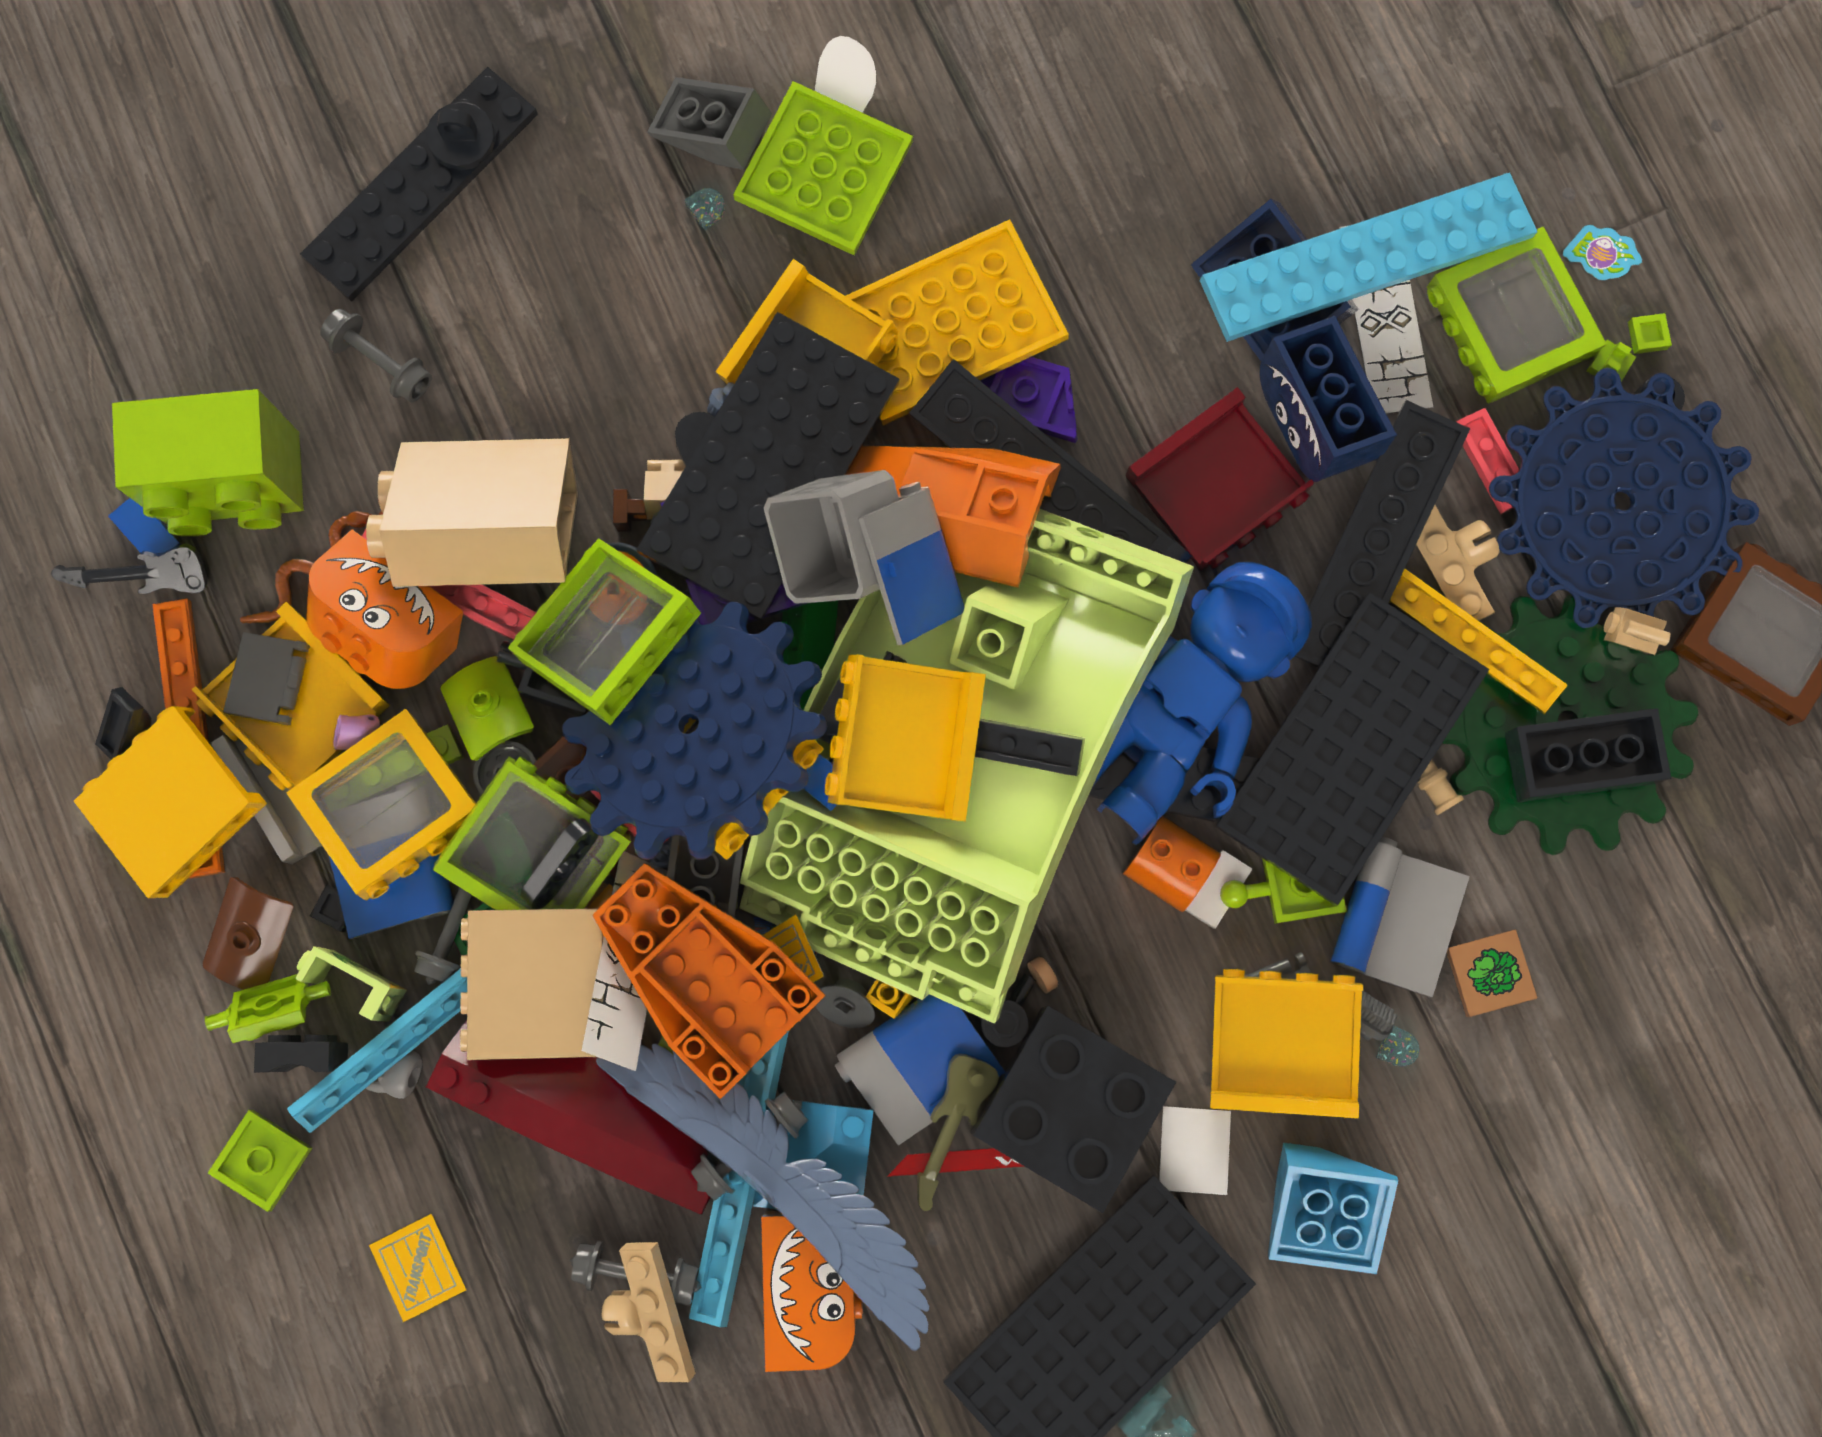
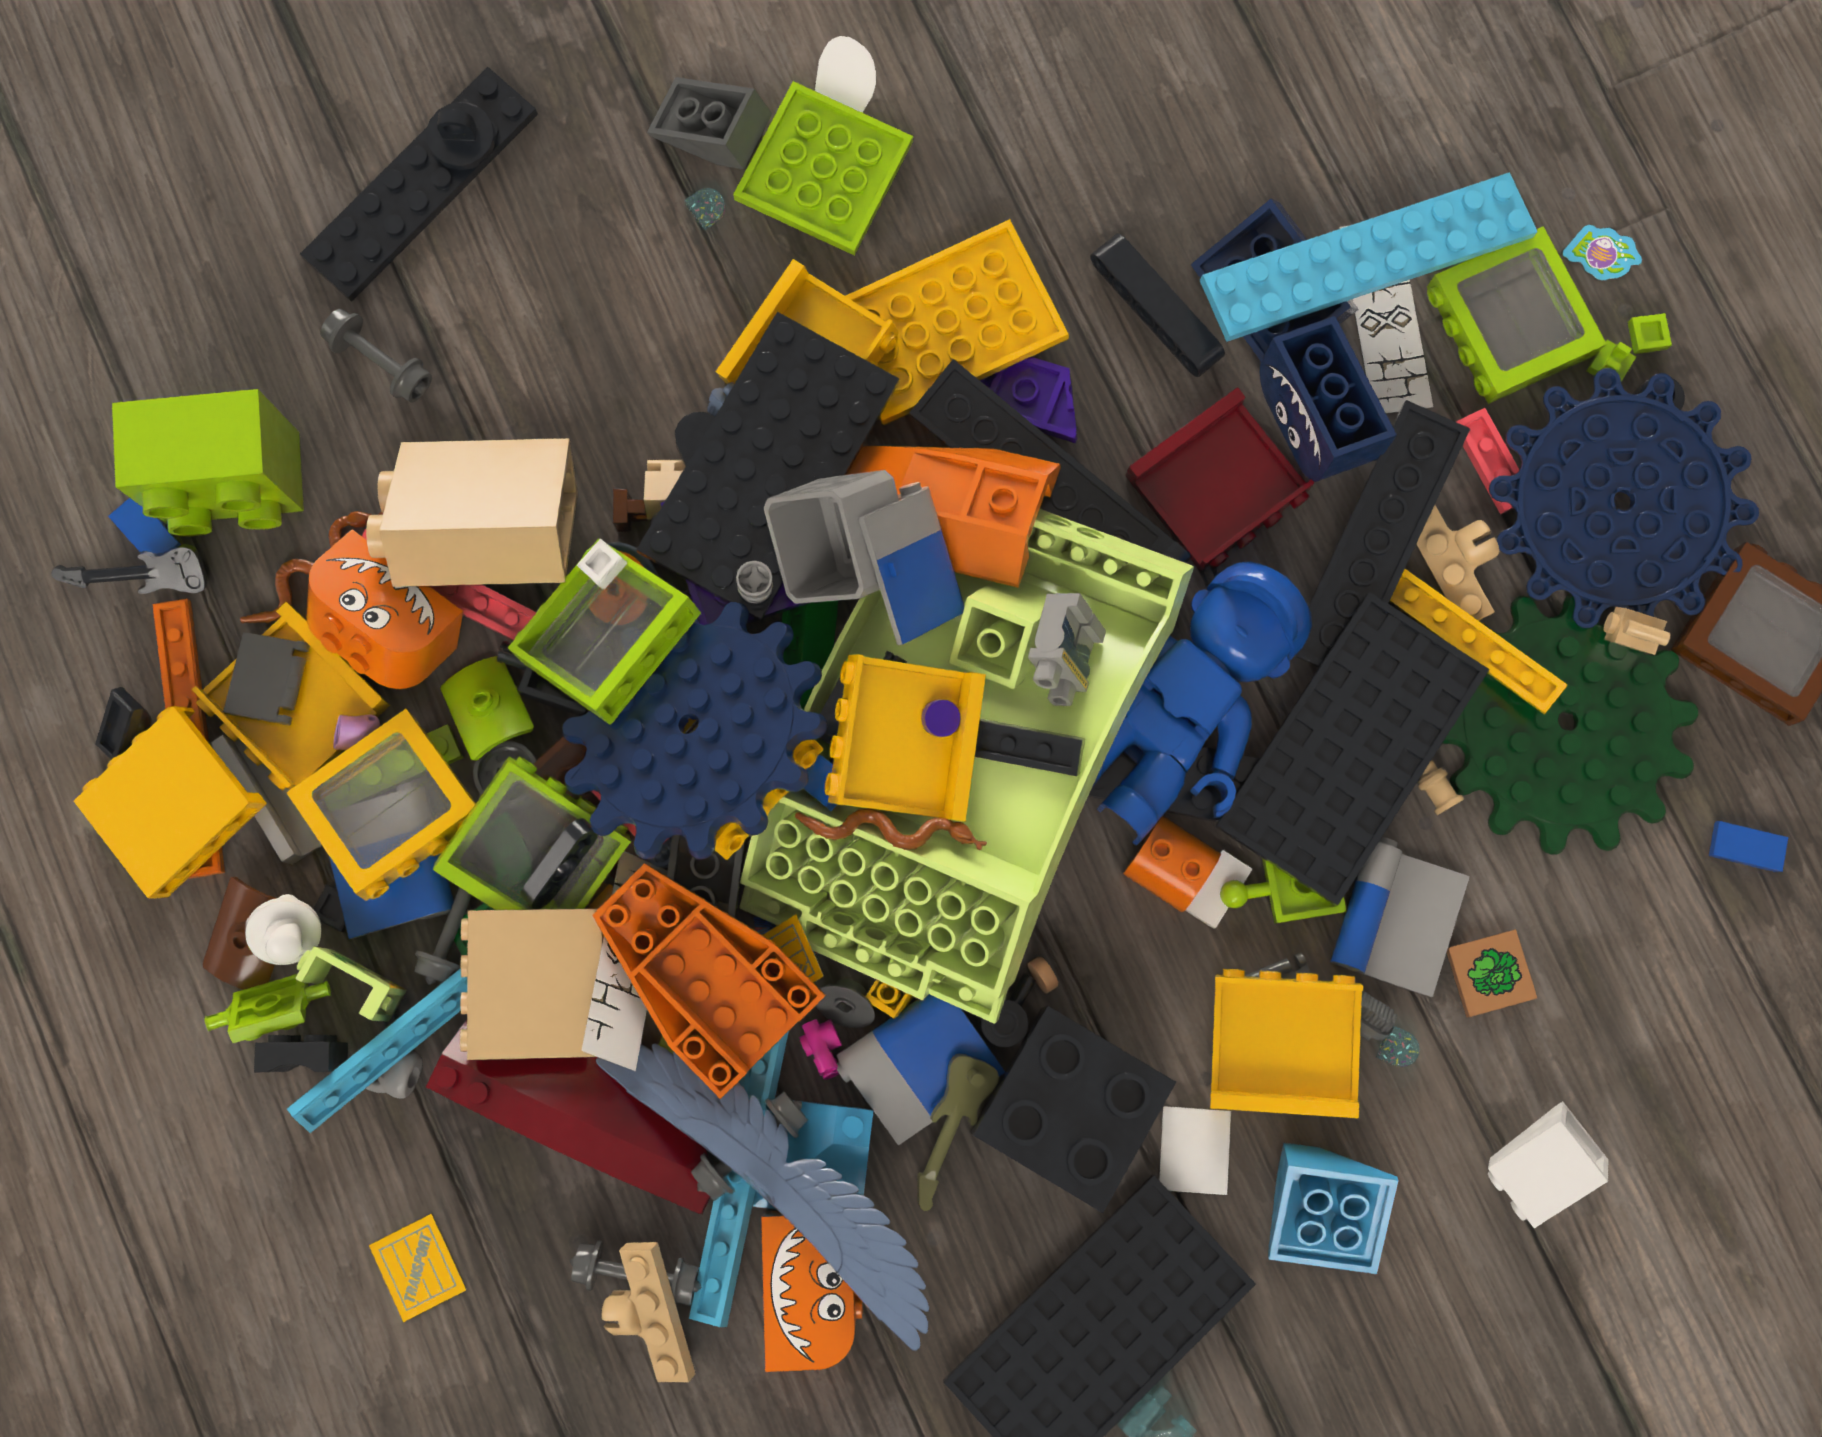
lime plate [208,1110,312,1212] -> none
red sticker [887,1148,1025,1177] -> none
black brick [1505,708,1672,803] -> none
none -> white plate [245,894,321,965]
none -> white tile [577,538,627,590]
none -> light grey wheel [736,561,773,603]
none -> dark orange animal [795,809,987,850]
none -> dark pink plate [799,1019,842,1080]
none -> dark purple tile [921,700,960,737]
none -> light grey hips [1028,593,1106,706]
none -> black beam [1090,233,1225,377]
none -> white slope [1488,1101,1608,1228]
none -> blue tile [1709,821,1789,873]

